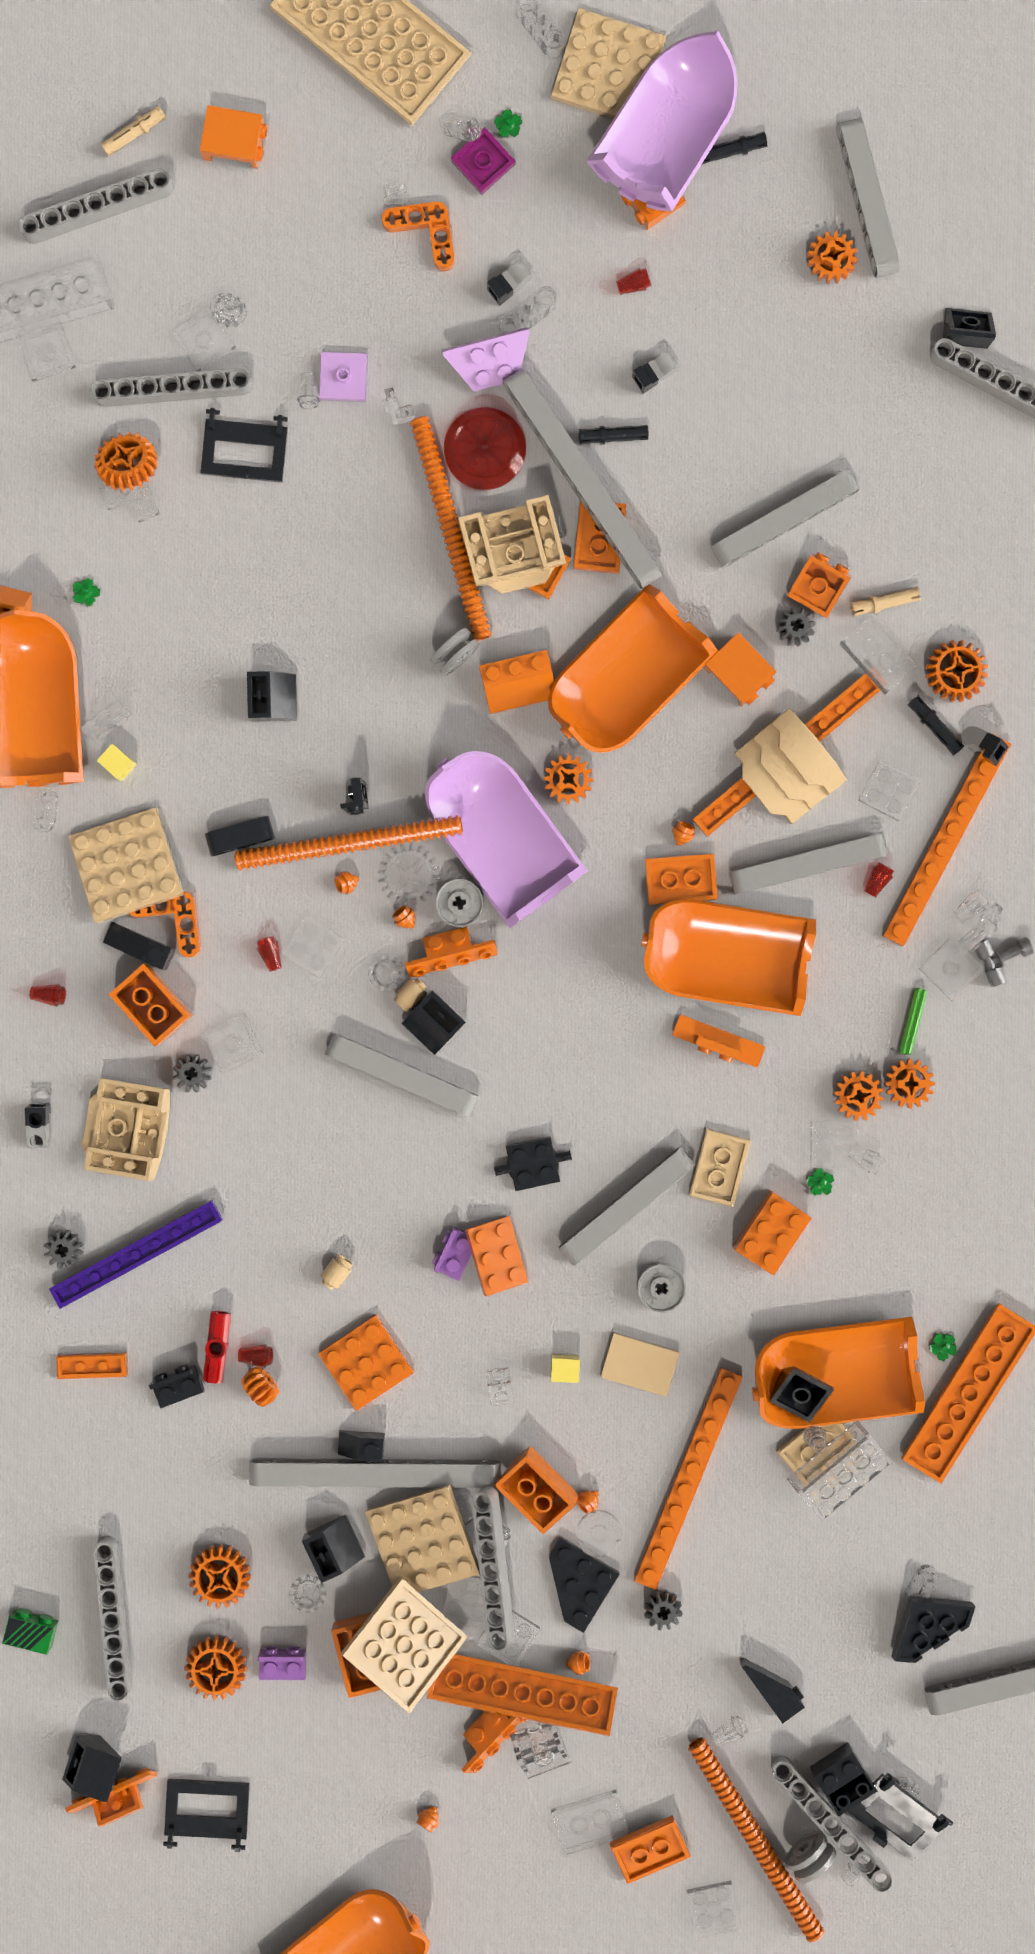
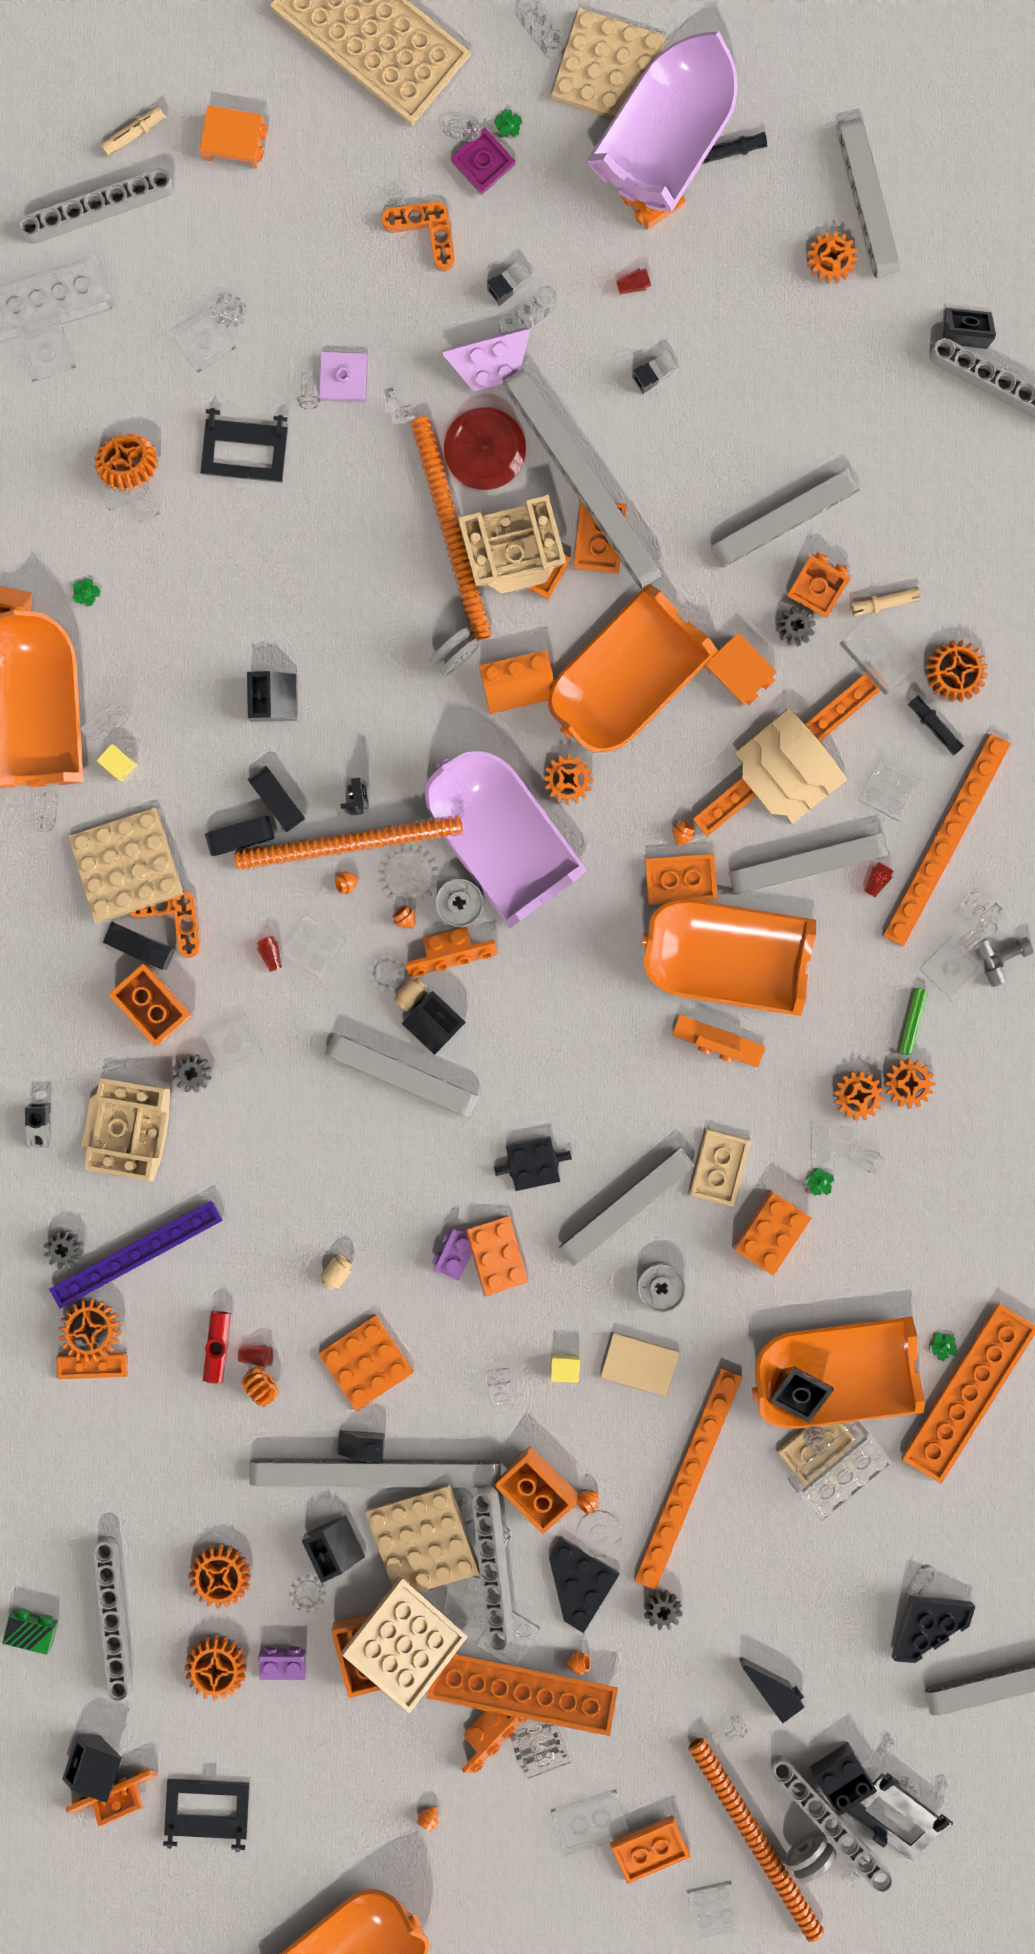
clear red cone [29,984,66,1007] -> none
light grey beam [90,368,253,407] -> none
black bracket [149,1364,205,1409] -> none
black pin [578,425,649,445] -> none
leg [961,726,1009,766] -> none
none -> orange gear [58,1299,122,1363]
none -> black beam [247,766,305,832]

